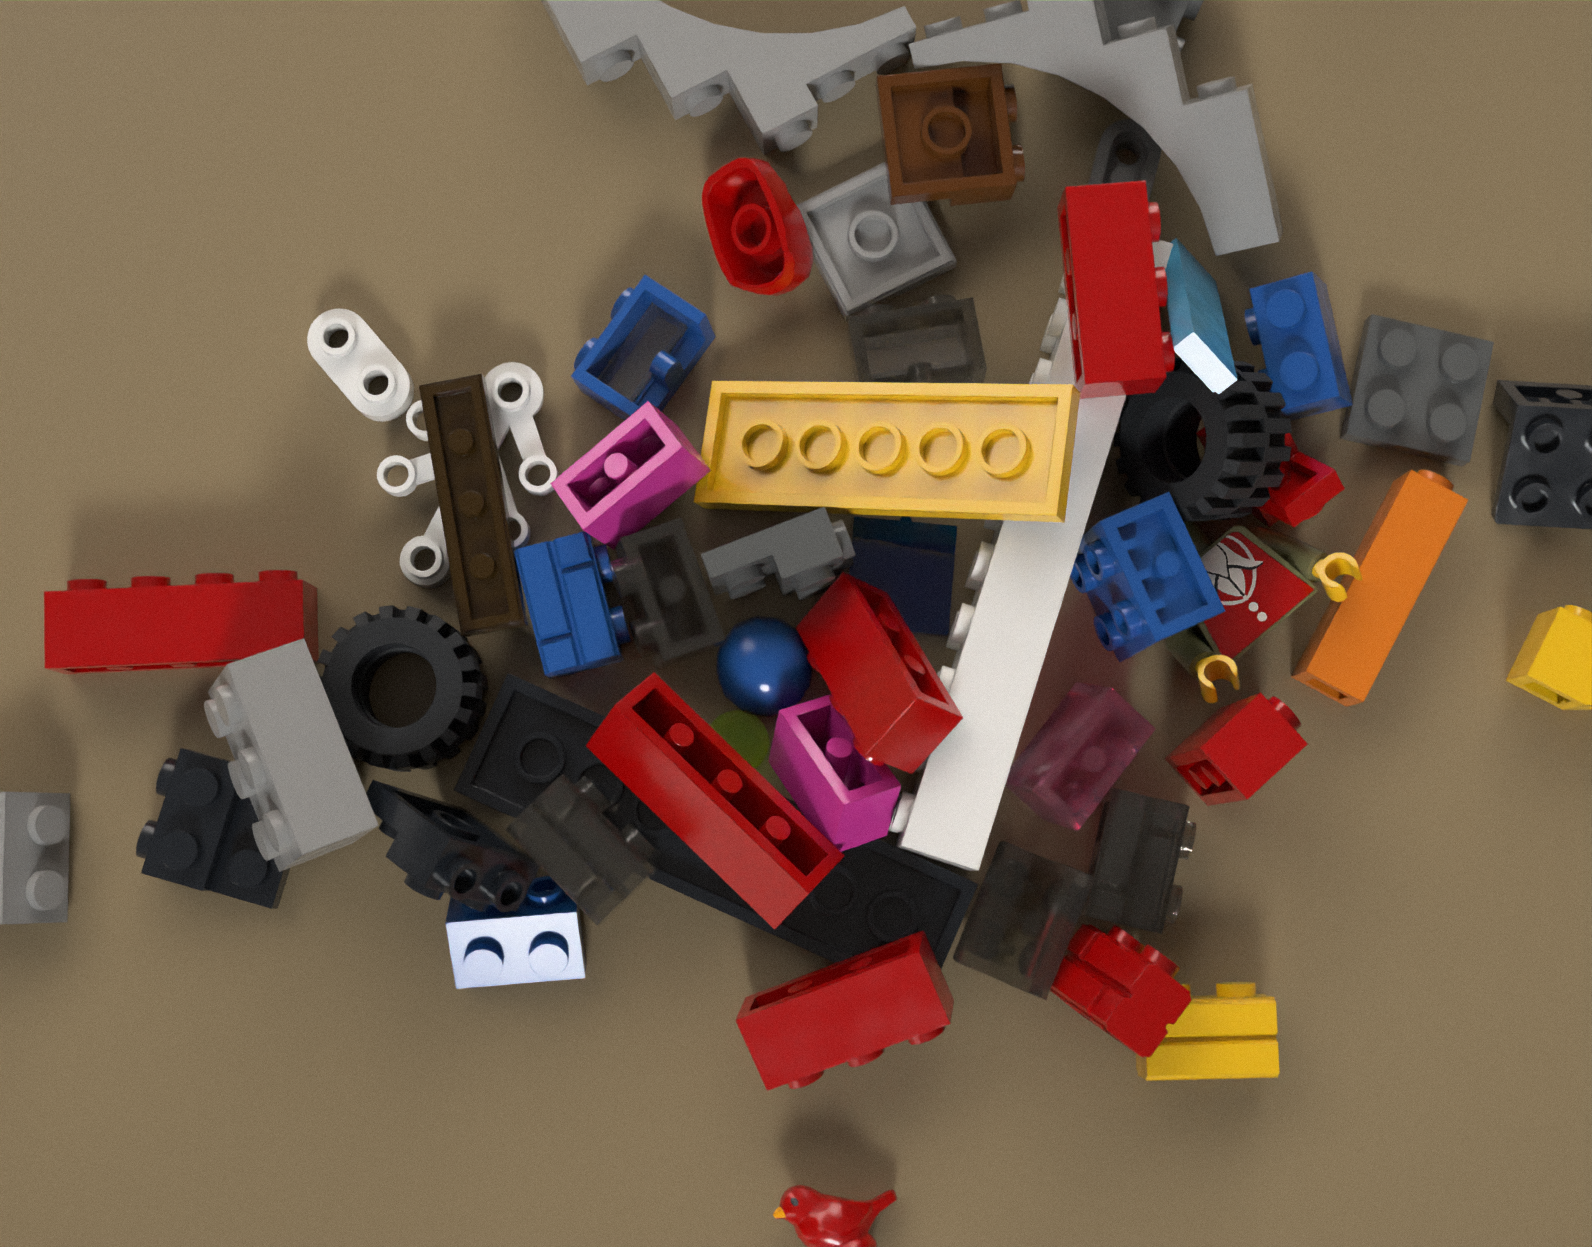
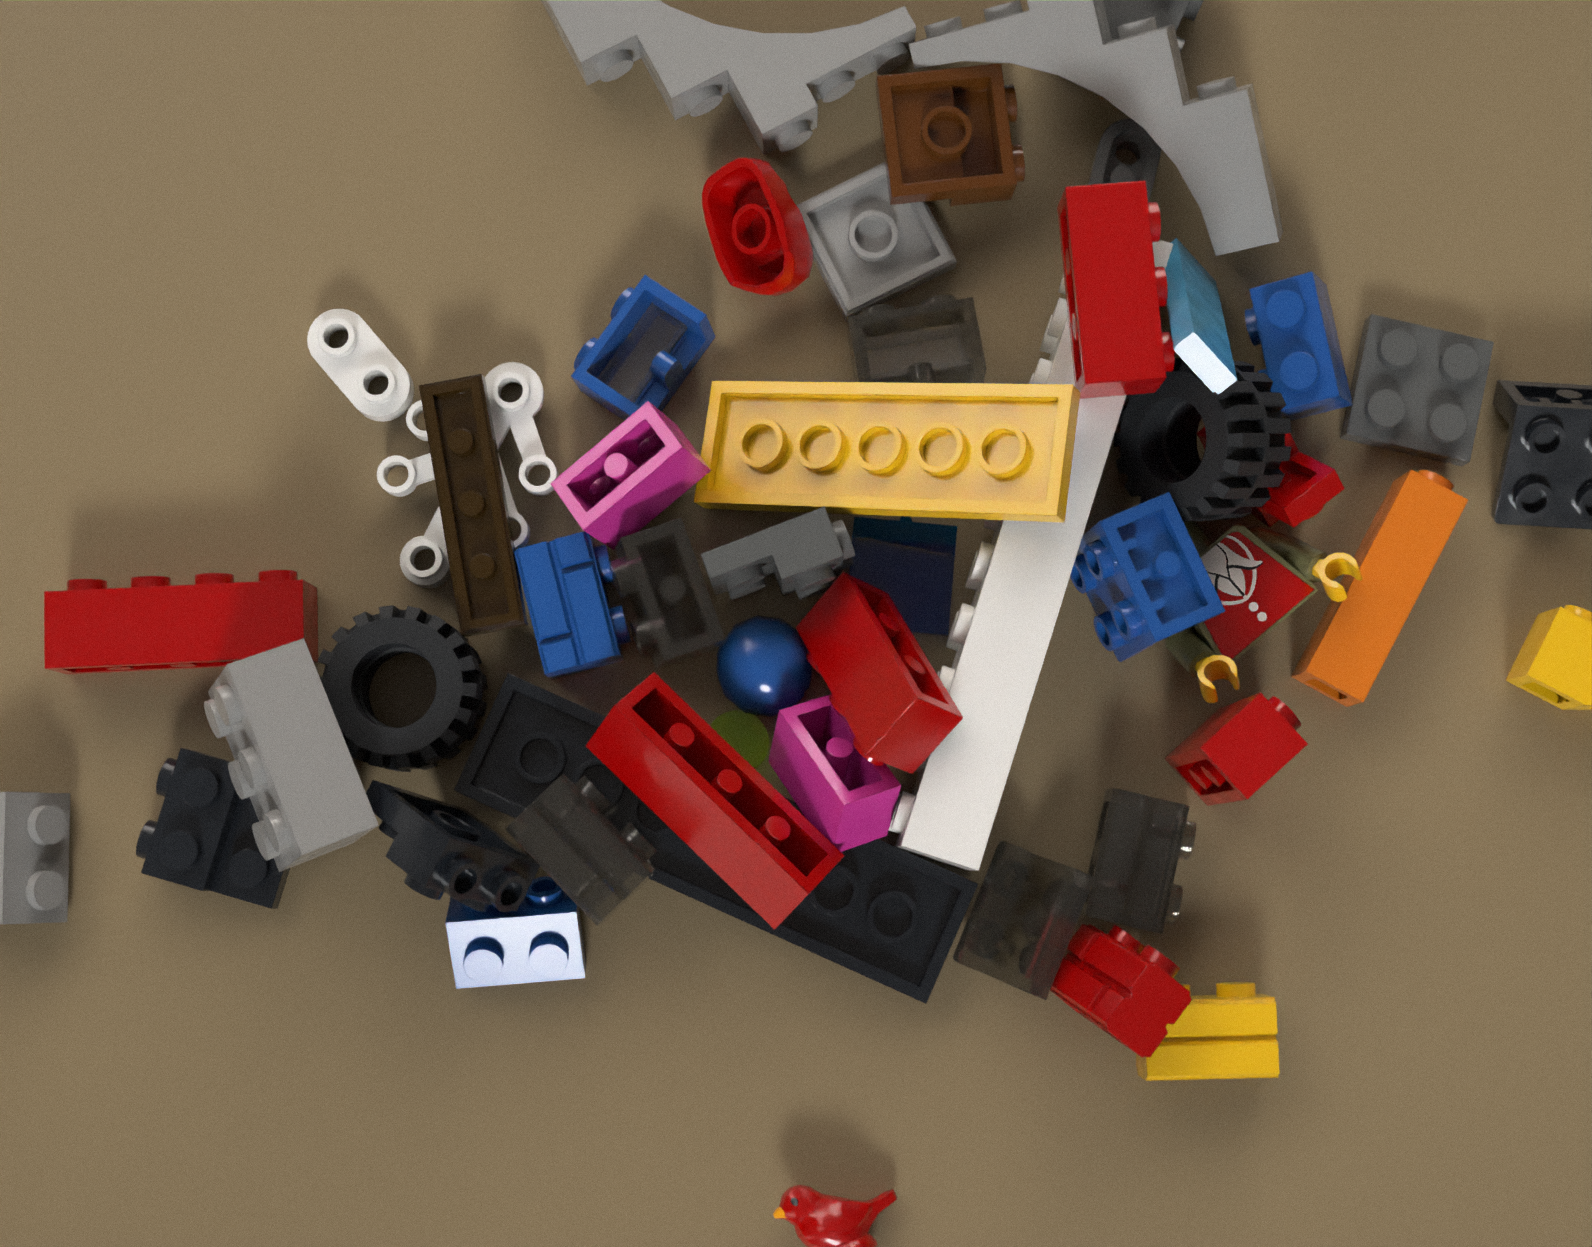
red brick [735,930,954,1091] -> none
clear pink brick [1005,682,1156,831] -> none

